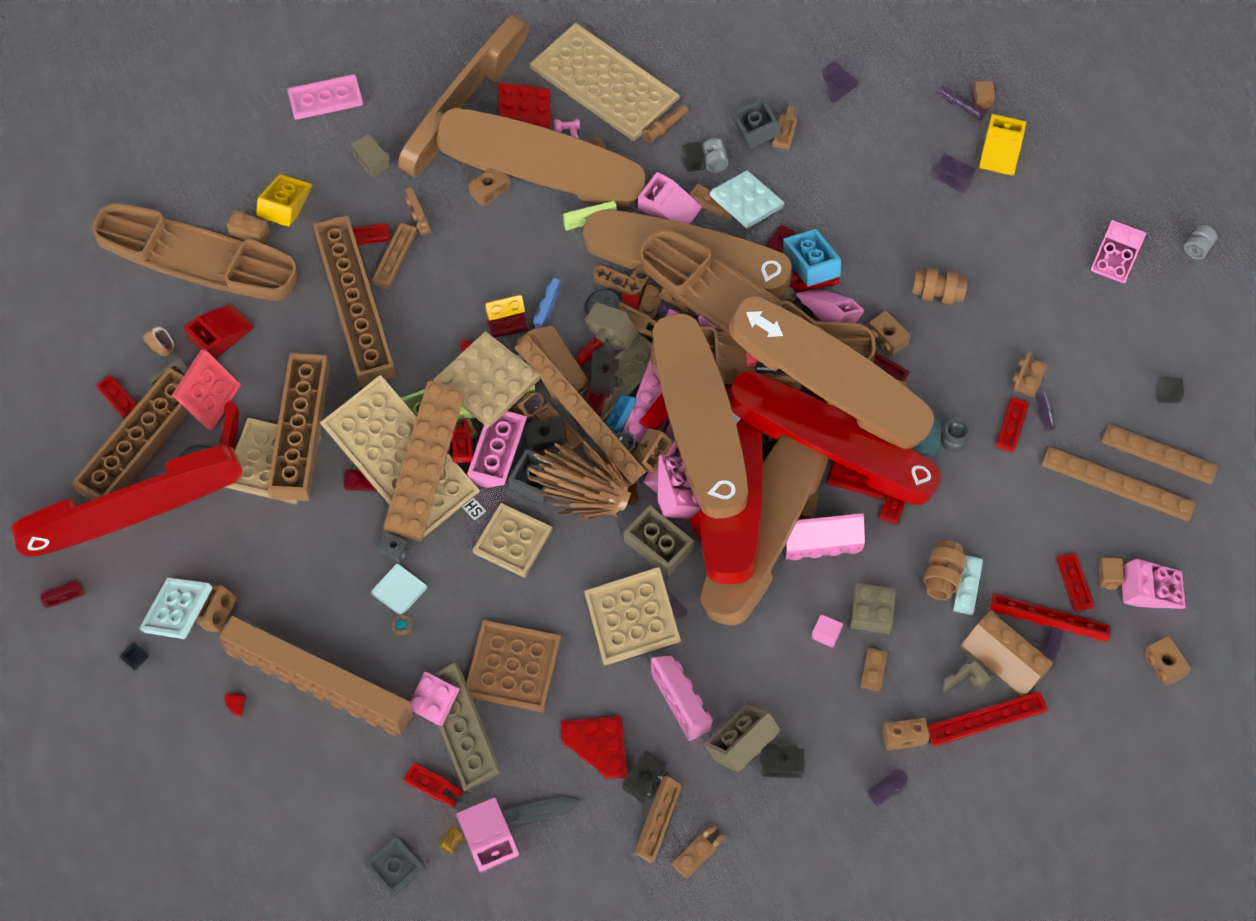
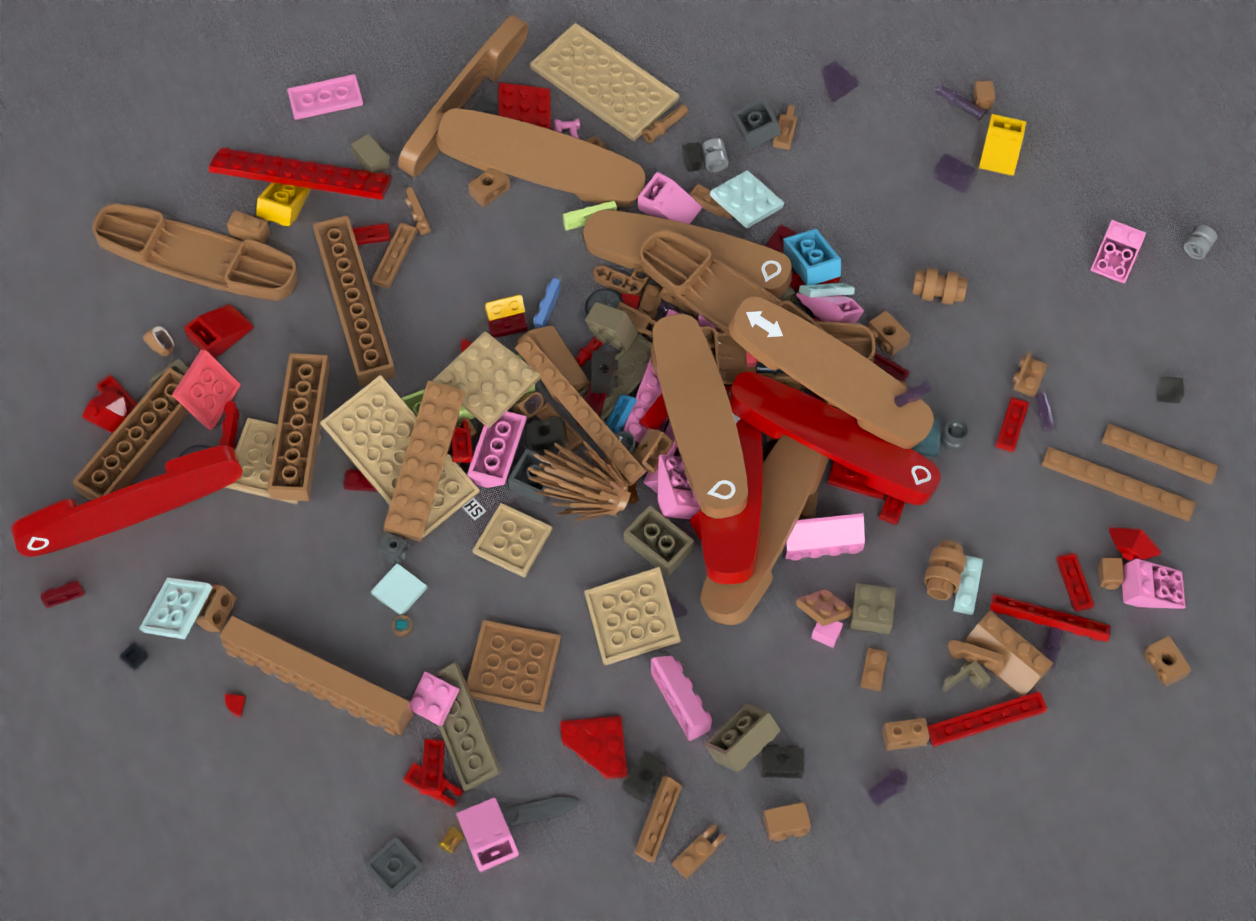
none -> red slope [81,390,129,434]
none -> red plate [208,148,391,200]
none -> red tile [420,739,445,796]
none -> medium nougat brick [763,802,811,842]
none -> medium nougat plate [796,589,853,626]
none -> light aqua tile [799,283,855,298]
none -> clear purple pin [894,381,932,408]
none -> medium nougat hinge [948,639,1004,671]
none -> red slope [1108,527,1161,560]

